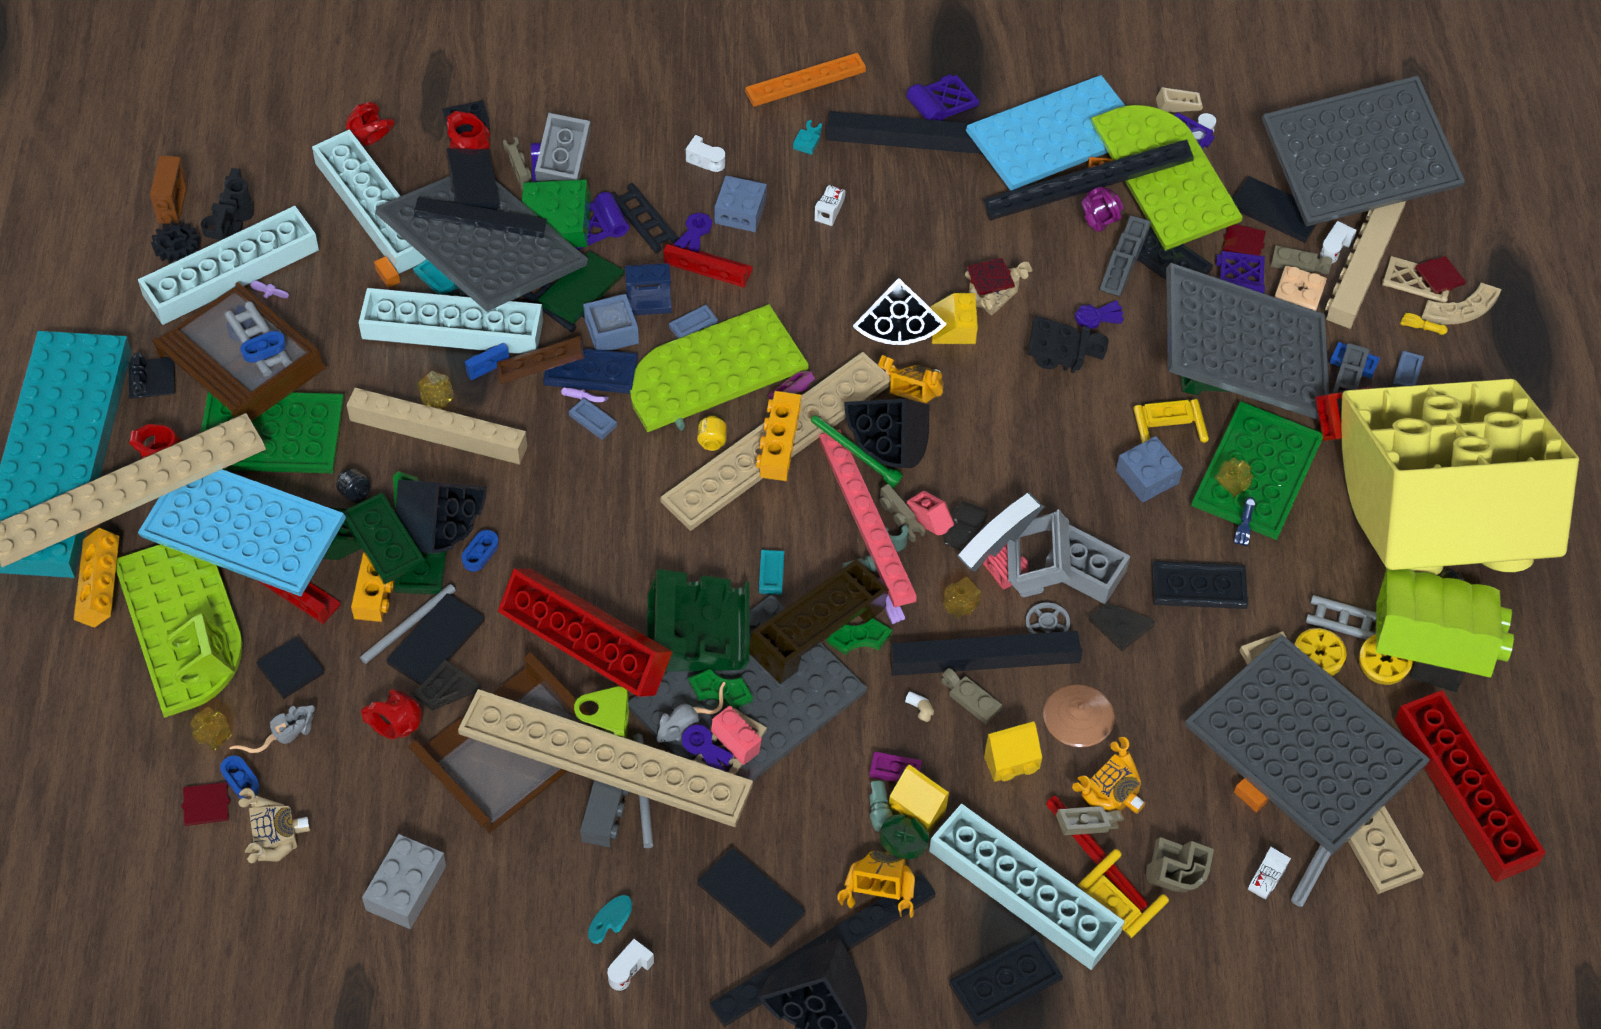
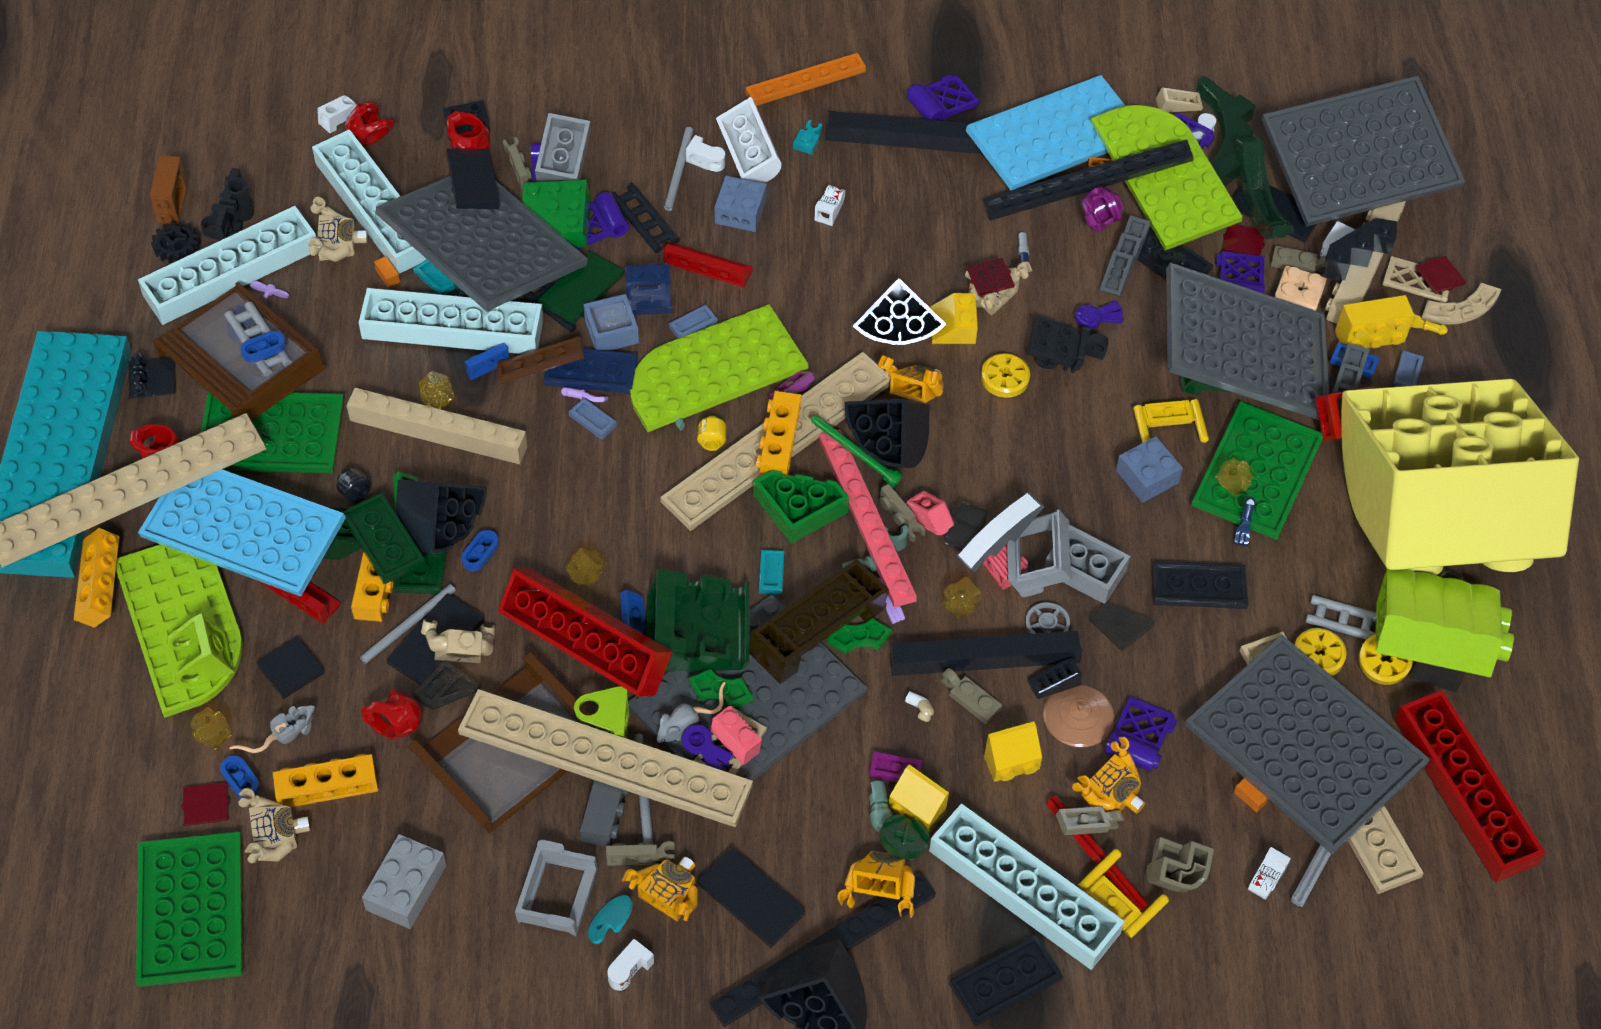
black tile [414,197,547,238] -> none
dark purple piece [674,213,712,253] -> none
none -> green plate [136,832,243,987]
none -> light orange brick [273,754,378,808]
none -> tan torso [308,197,368,262]
none -> white leg [318,95,357,133]
none -> tan torso [421,619,495,663]
none -> light grey piece [515,840,598,937]
none -> clear yellow brick [565,548,608,585]
none -> dark tan plate [606,841,675,866]
none -> blue plate [620,589,646,636]
none -> light orange torso [621,857,698,922]
none -> light grey piece [664,127,694,211]
none -> white brick [716,97,781,183]
none -> green brick [753,470,849,544]
none -> yellow wheel [981,353,1030,398]
none -> light grey piece [1018,232,1029,263]
none -> black slope [1028,658,1082,699]
none -> dark purple piece [1105,697,1178,772]
none -> clear green arch [1196,76,1255,187]
none -> clear green arch [1236,136,1293,239]
none -> black brick [1323,218,1397,281]
none -> yellow brick [1335,295,1415,348]

